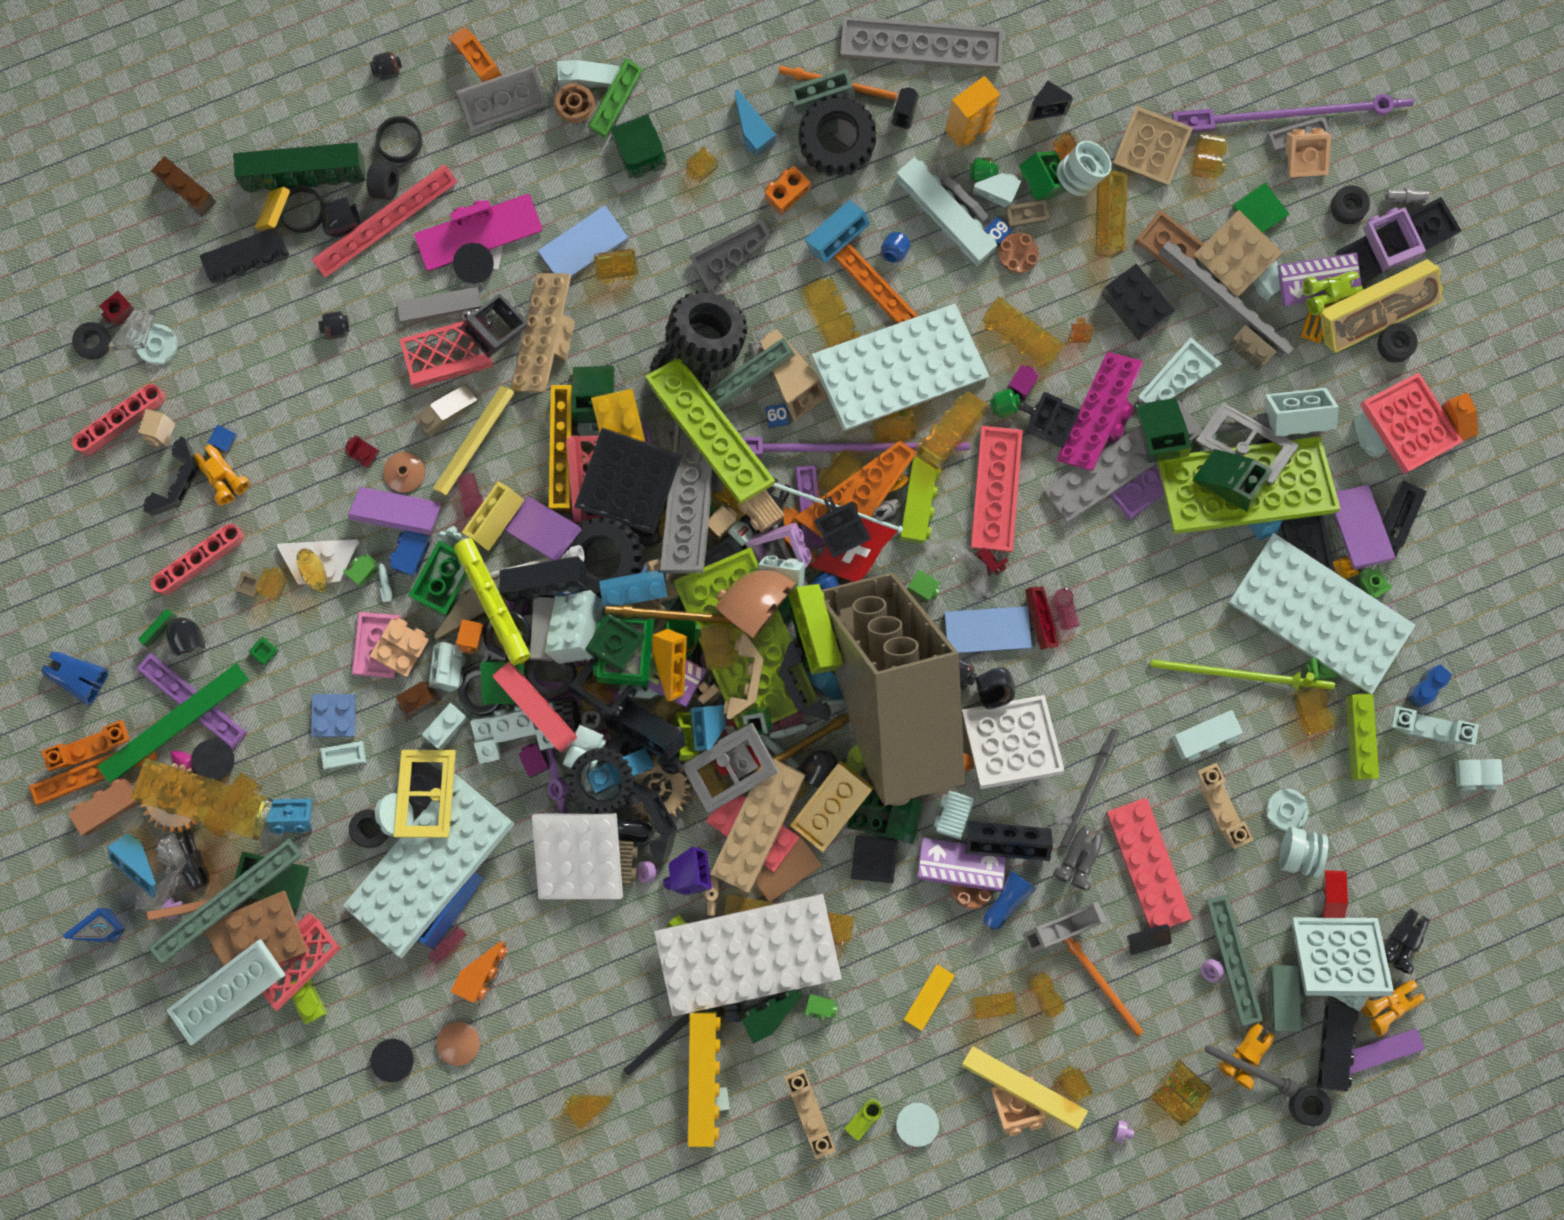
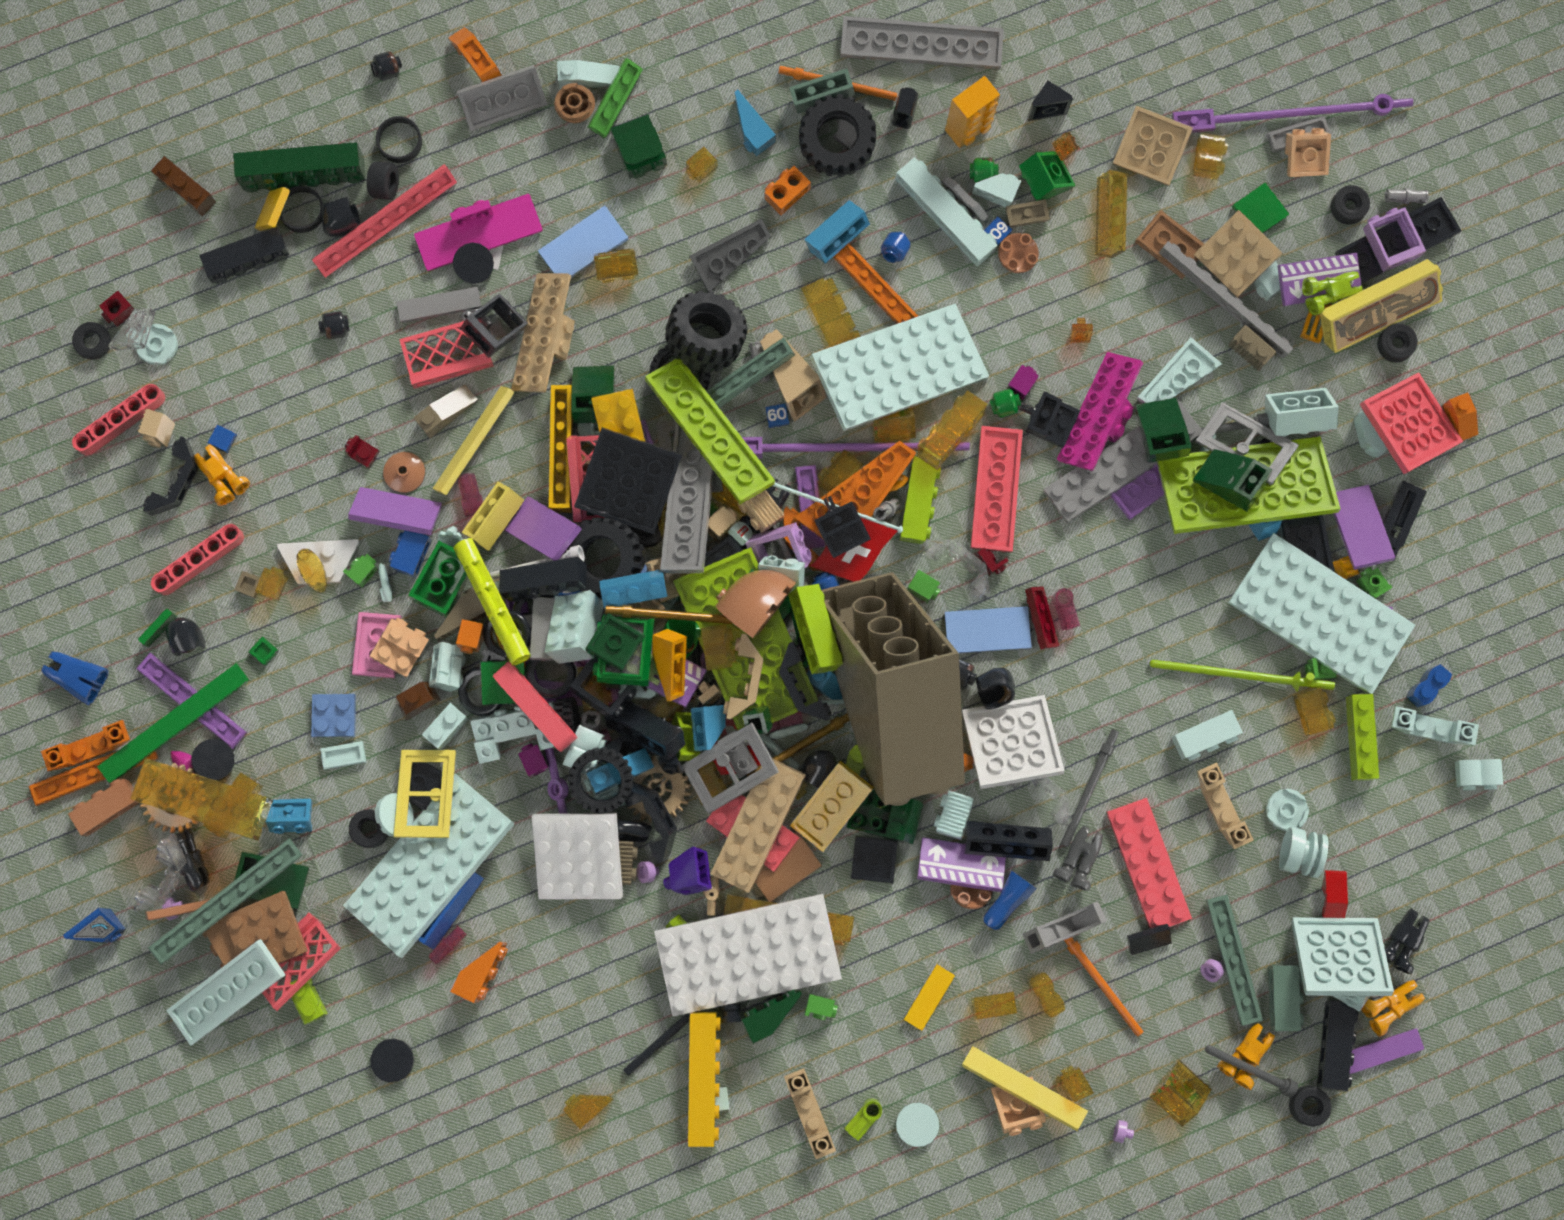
dark azure slope [107,832,156,898] -> none
nougat dish [436,1022,480,1066] -> none
clear yellow brick [982,296,1065,369] -> none
light aqua wheel [1057,141,1111,196] -> none
black brick [1101,263,1175,341] -> none

